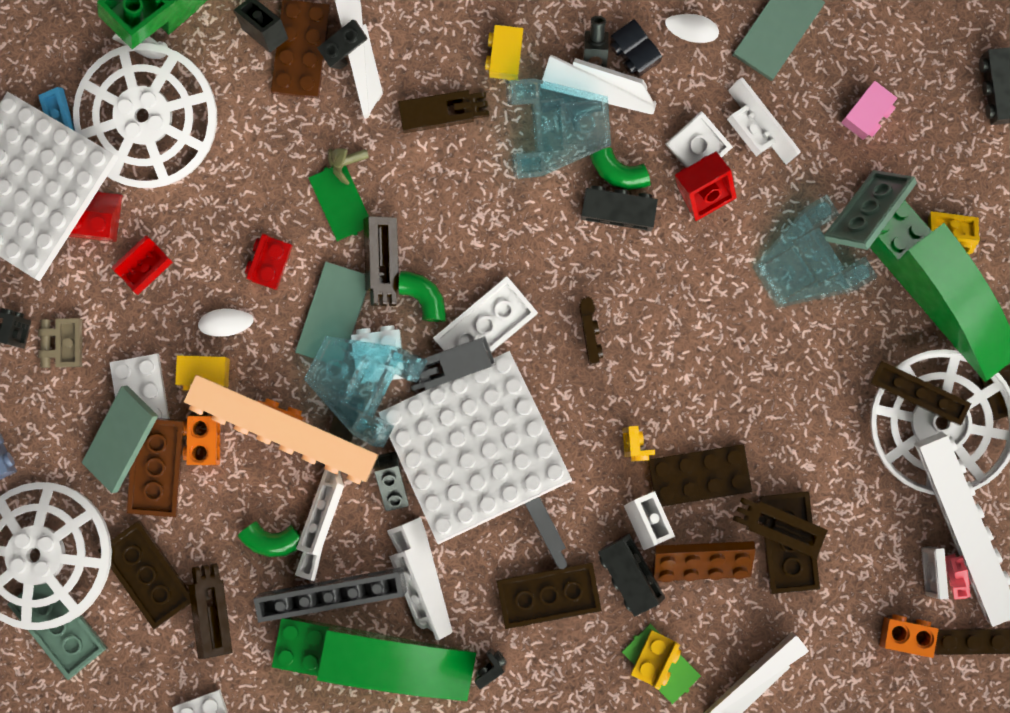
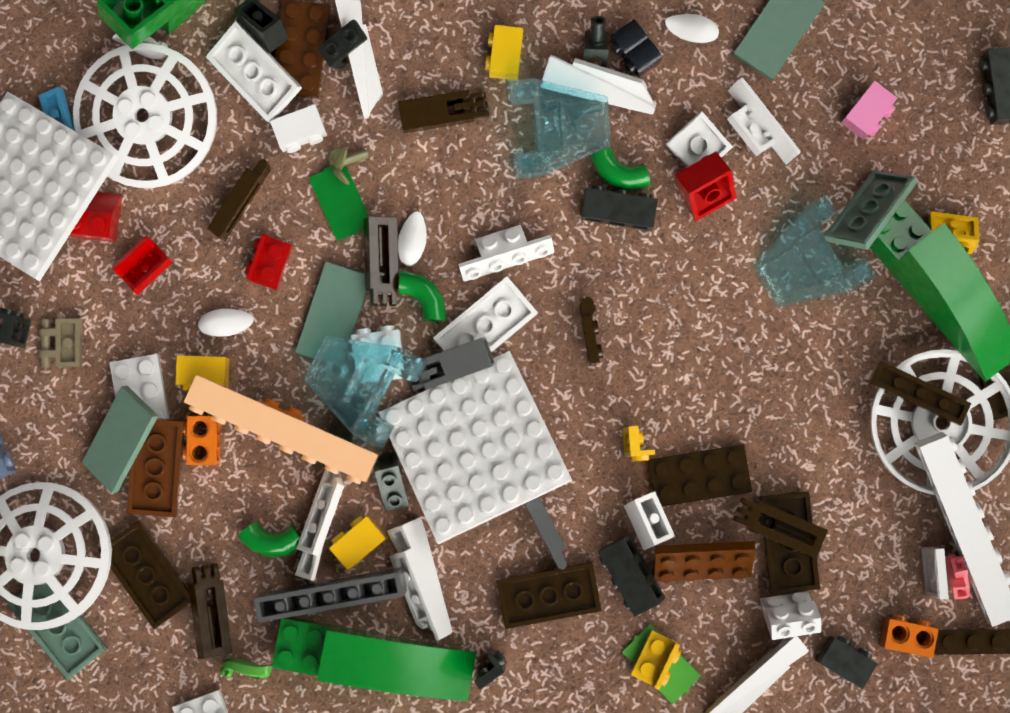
none -> white plate [206,21,302,123]
none -> dark brown hinge [207,159,271,241]
none -> bright green arm [219,658,272,679]
none -> white brick [270,104,327,153]
none -> yellow brick [329,516,387,571]
none -> white arm [398,211,427,267]
none -> white bracket [458,225,554,281]
none -> white plate [760,591,821,640]
none -> pearl dark grey brick [815,635,877,689]

